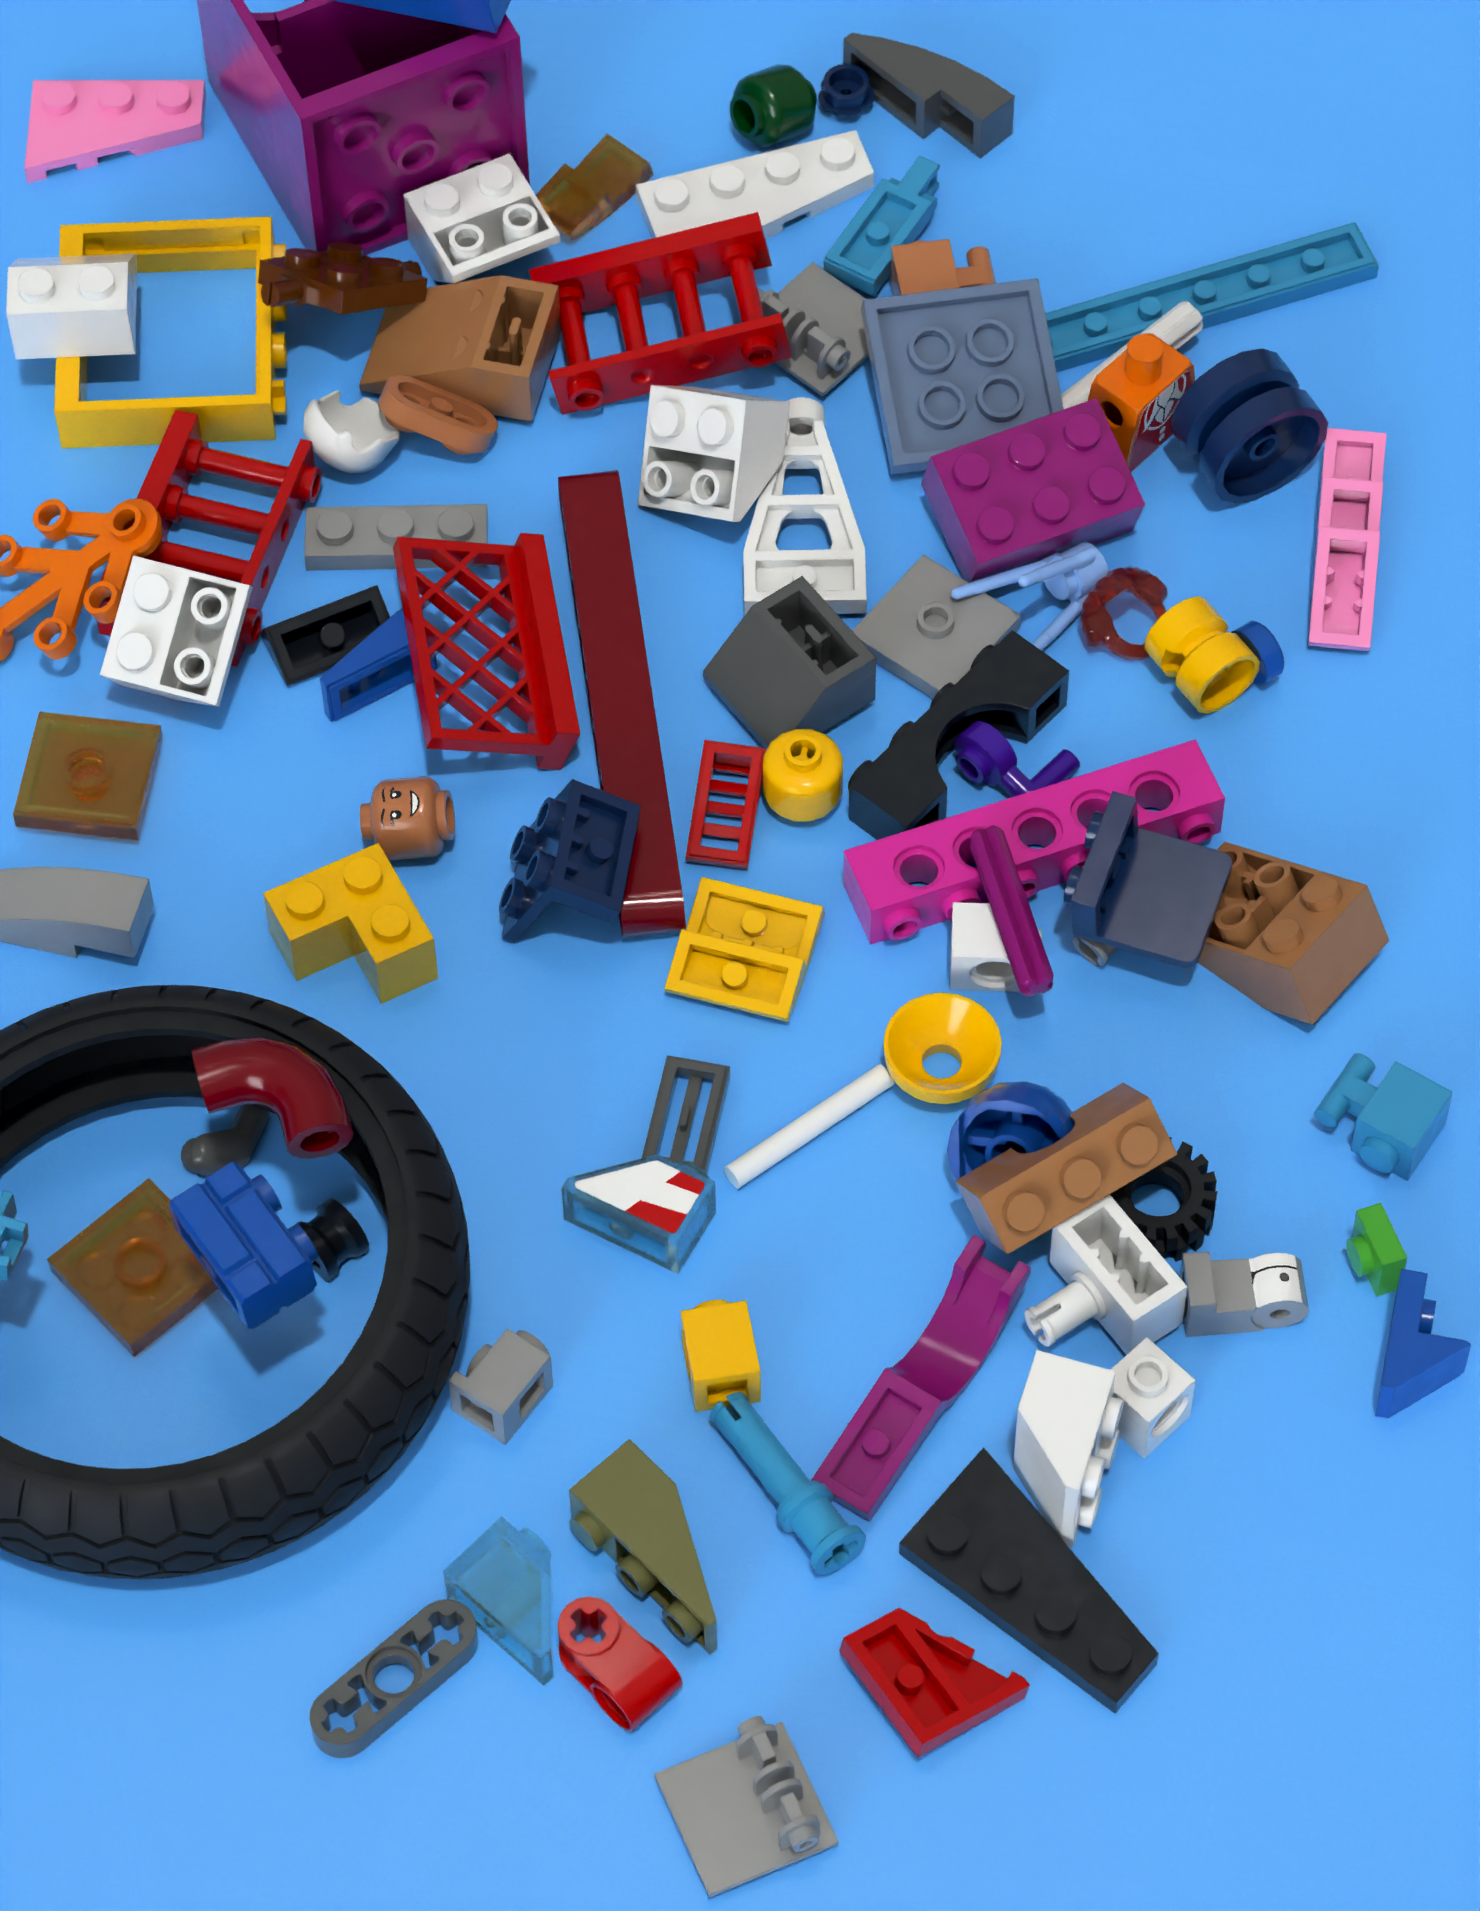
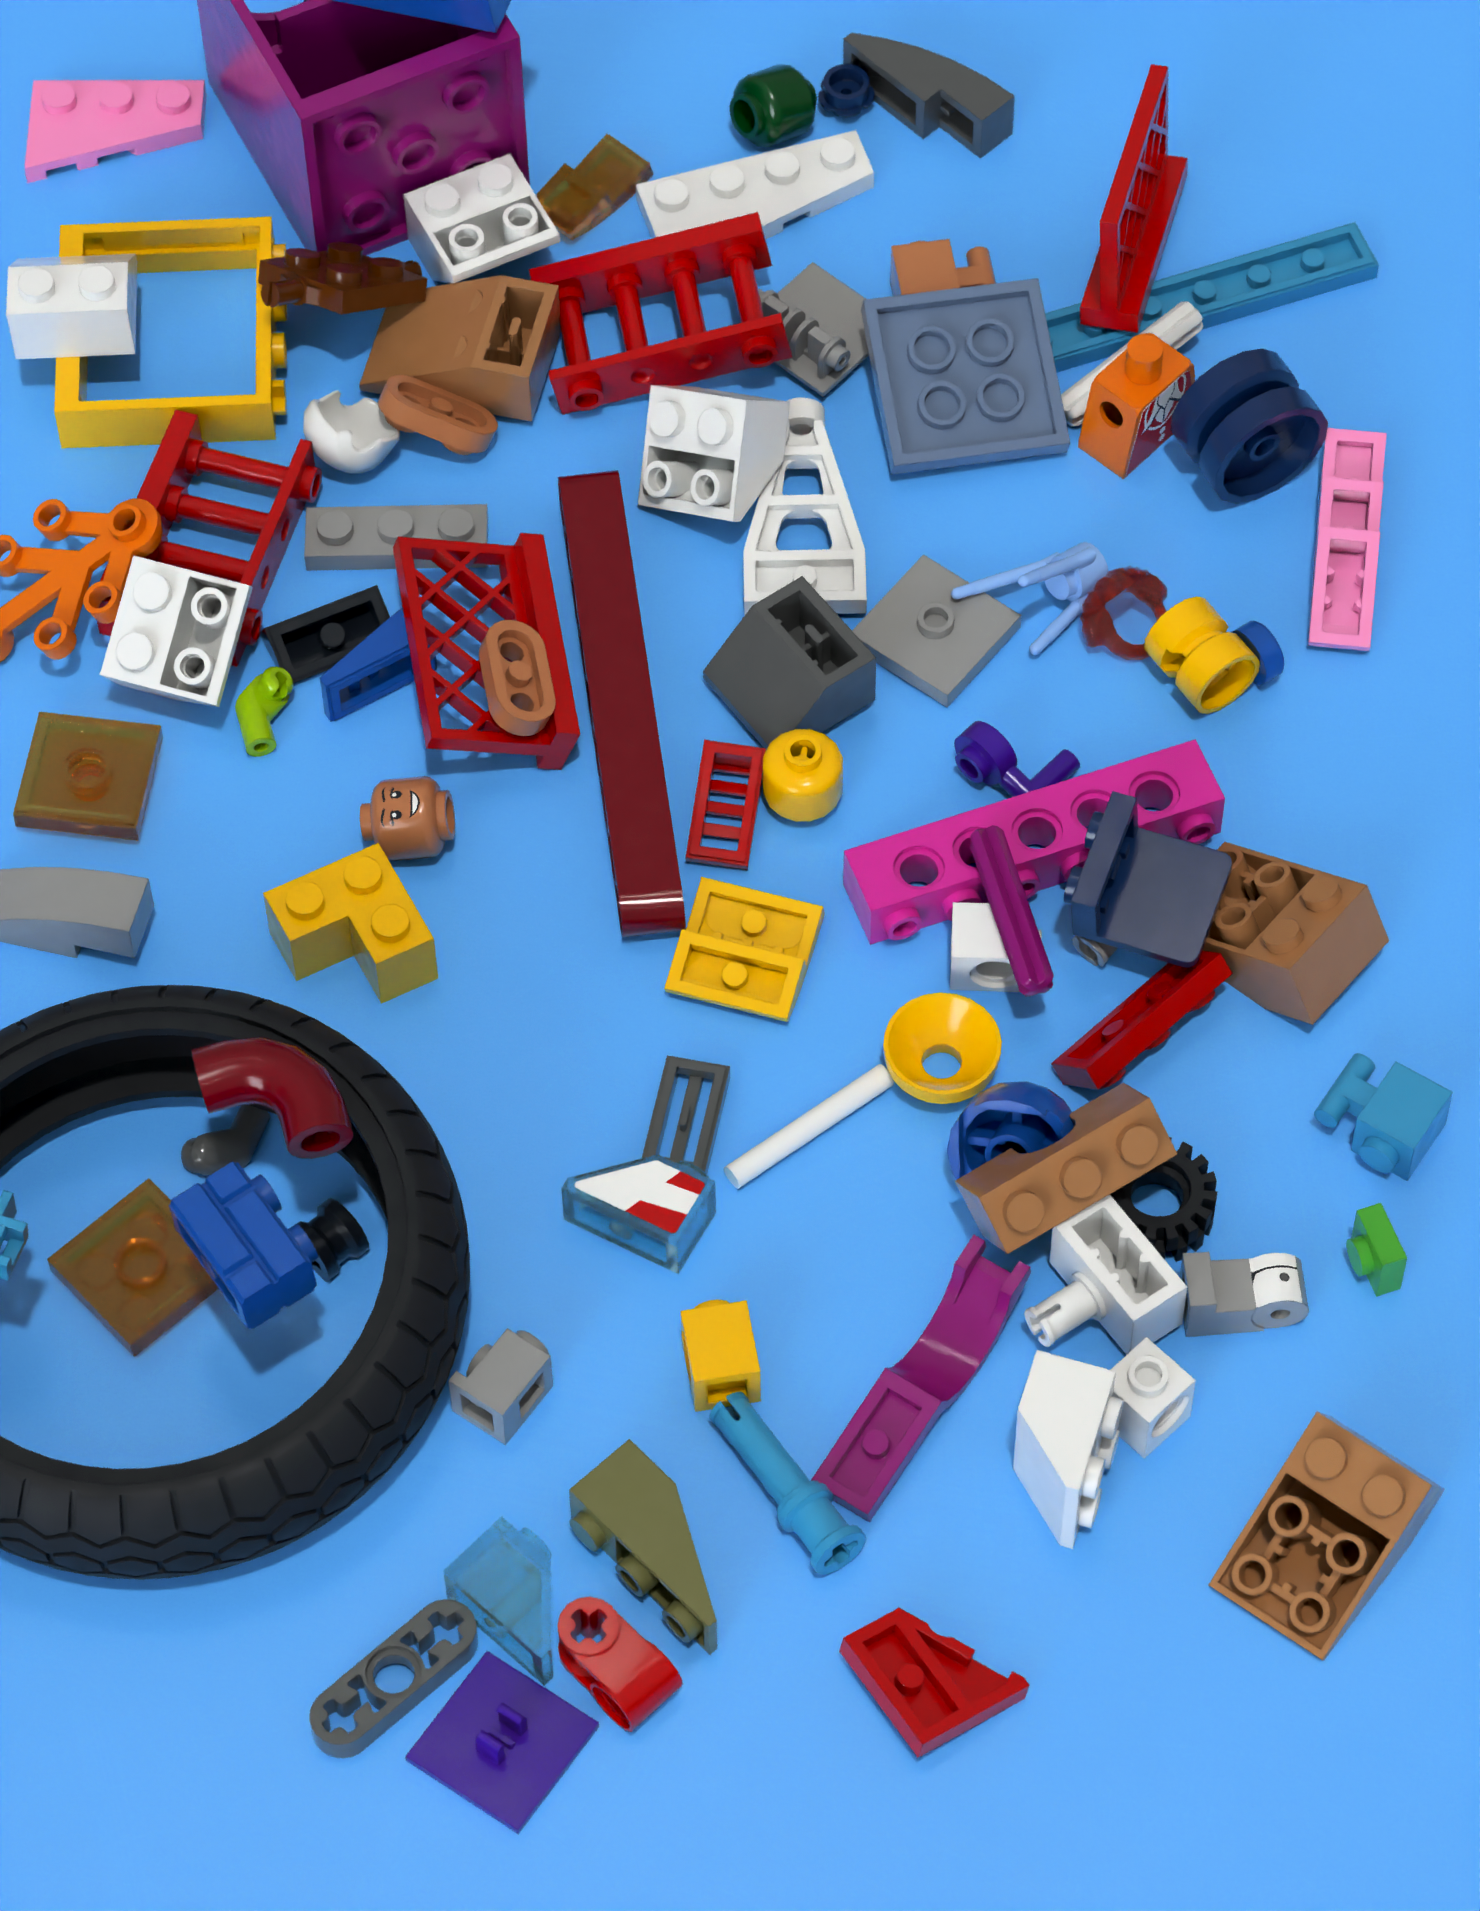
dark blue bracket [499,779,641,942] -> none
light grey hinge [654,1716,839,1898] -> none
dark azure hinge [823,155,940,297] -> none
black arch [848,630,1069,840] -> none
black wing [899,1447,1159,1714] -> none
magenta brick [921,398,1145,583] -> none
blue slope [1375,1269,1471,1418] -> none
none -> lime arm [235,666,294,757]
none -> dark purple piece [405,1651,599,1834]
none -> nougat plate [479,620,556,736]
none -> red plate [1051,951,1233,1090]
none -> red fence [1080,64,1188,333]
none -> medium nougat slope [1208,1412,1445,1660]

